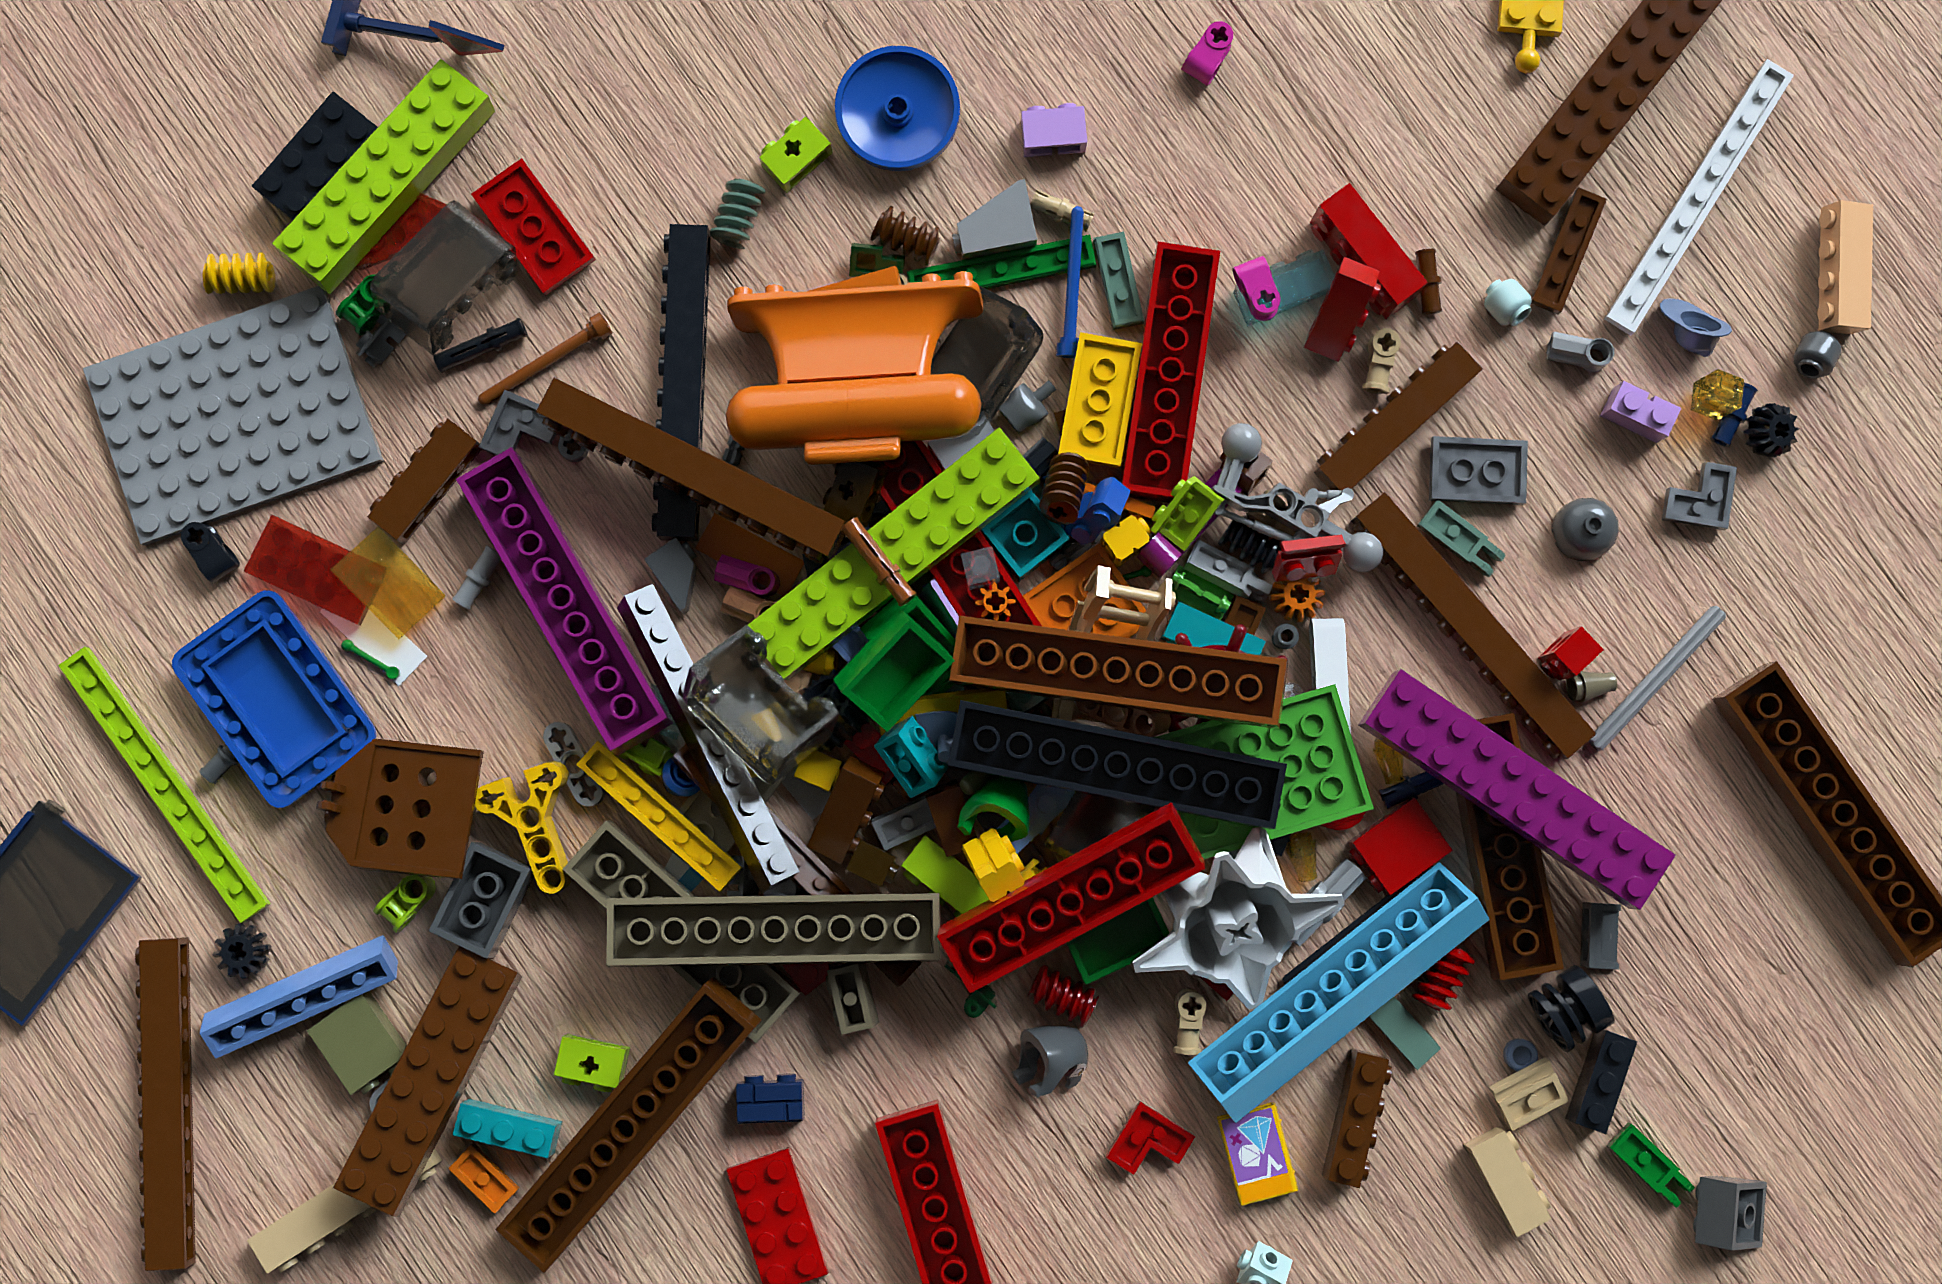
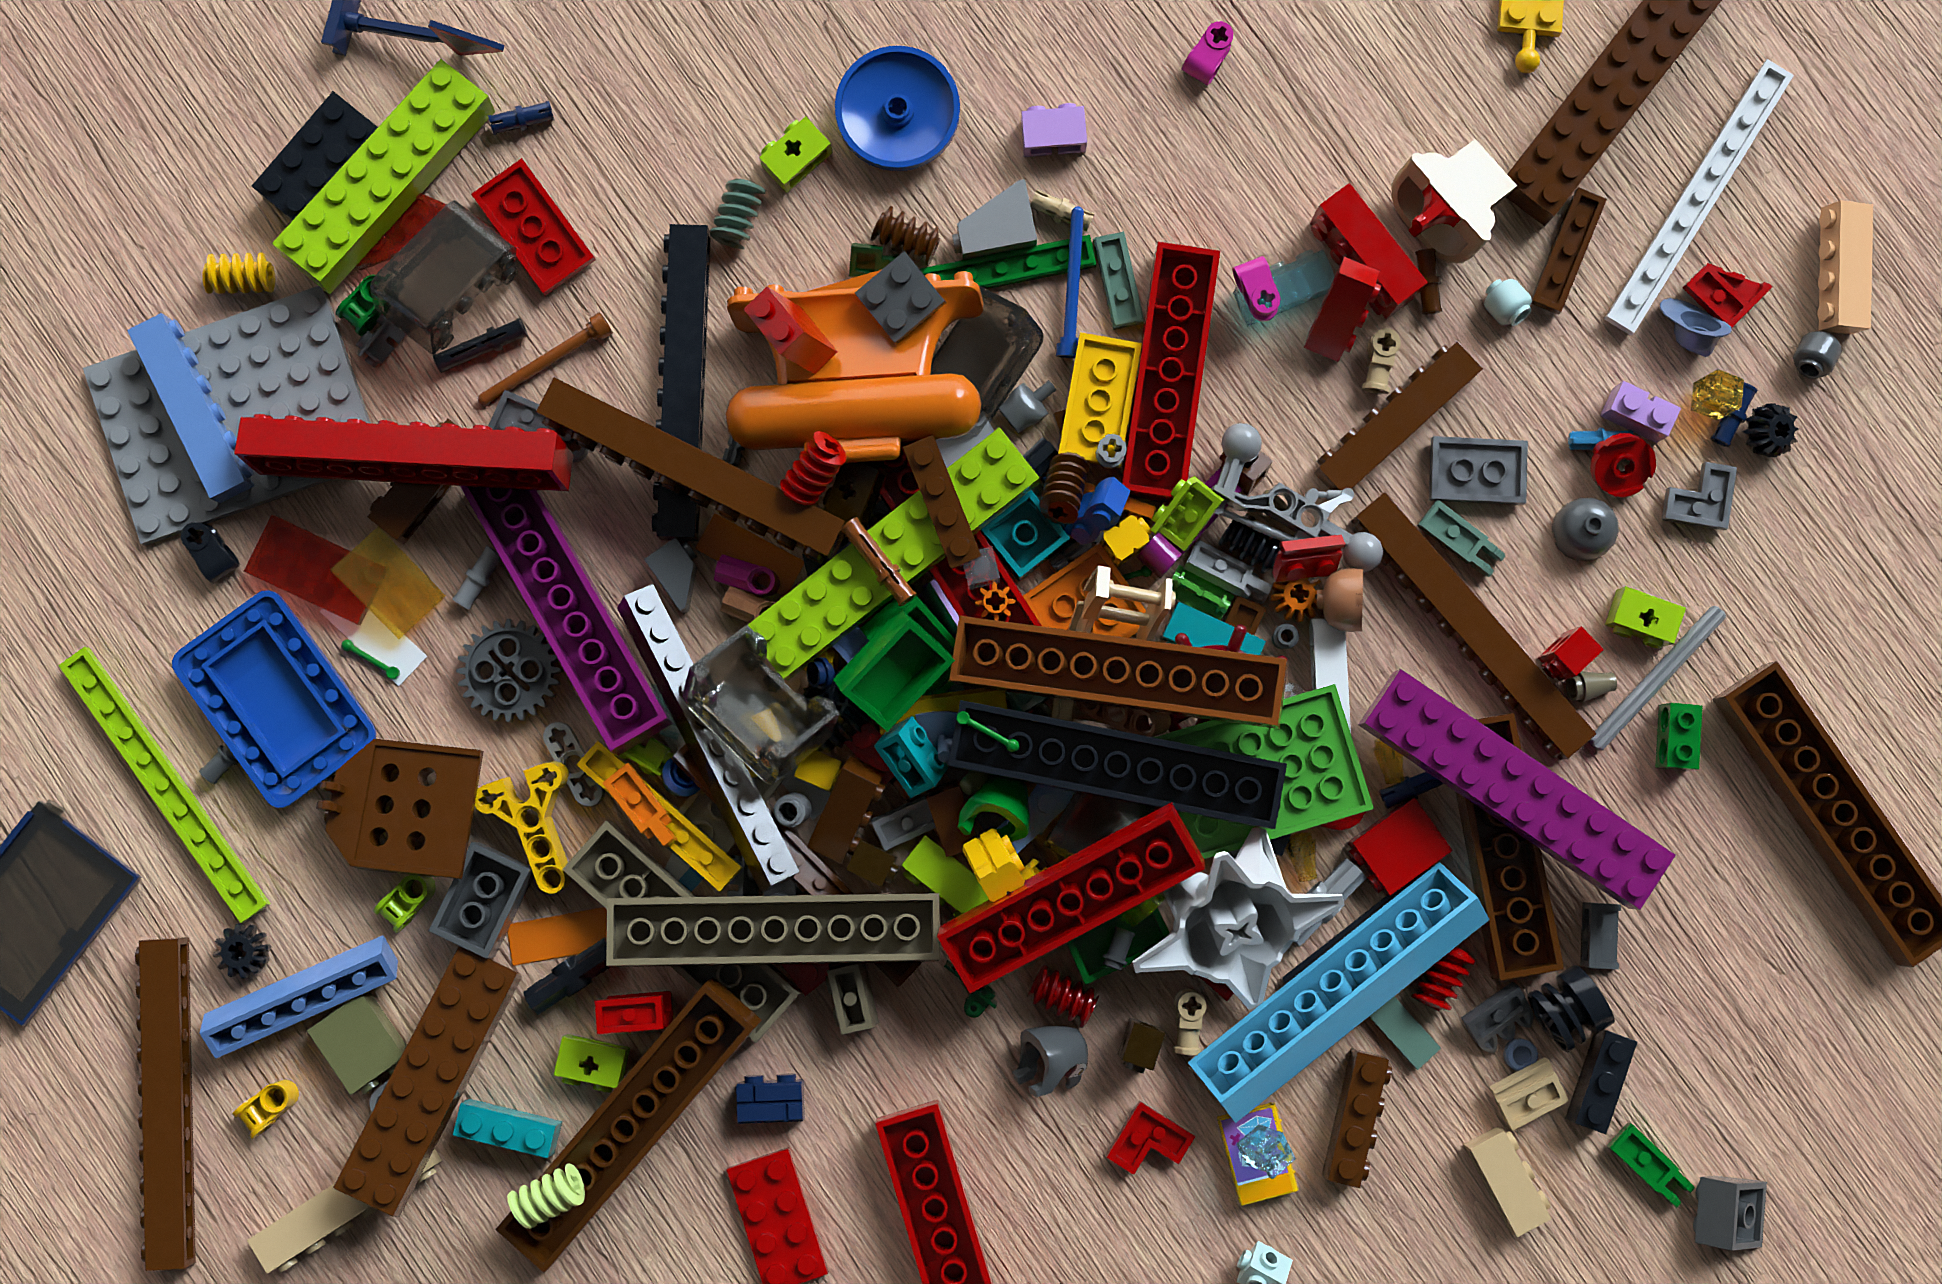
orange plate [448,1143,520,1214] -> none
light grey piece [1546,332,1614,372] -> none
none -> medium blue brick [127,313,255,503]
none -> yellow piece [232,1079,299,1139]
none -> red brick [234,414,574,491]
none -> dark grey gear [456,619,563,723]
none -> dark blue pin [488,101,554,135]
none -> orange sticker [507,907,607,965]
none -> yellowish green piece [507,1163,585,1229]
none -> black piece [523,937,610,1015]
none -> red panel [595,991,673,1034]
none -> orange hinge [603,763,677,847]
none -> red brick [744,287,838,374]
none -> light grey brick [774,792,812,827]
none -> red piece [780,431,847,505]
none -> dark blue plate [806,657,835,690]
none -> dark grey plate [855,251,946,344]
none -> reddish brown plate [903,435,982,569]
none -> green hinge [957,711,1019,752]
none -> light grey bush [1096,434,1127,468]
none -> dark grey pin [1102,927,1135,971]
none -> dark brown brick [1118,1018,1165,1074]
none -> clear neon green beam [1121,893,1165,927]
none -> clear light blue brick [1236,1124,1296,1179]
none -> nougat cylinder [1317,568,1363,632]
none -> piece [1391,139,1517,263]
none -> flat silver plate [1461,981,1533,1053]
none -> dark azure axle [1568,428,1634,450]
none -> red plate [1590,433,1656,497]
none -> lime brick [1605,586,1686,649]
none -> green brick [1655,703,1703,771]
none -> red wing [1682,263,1773,328]

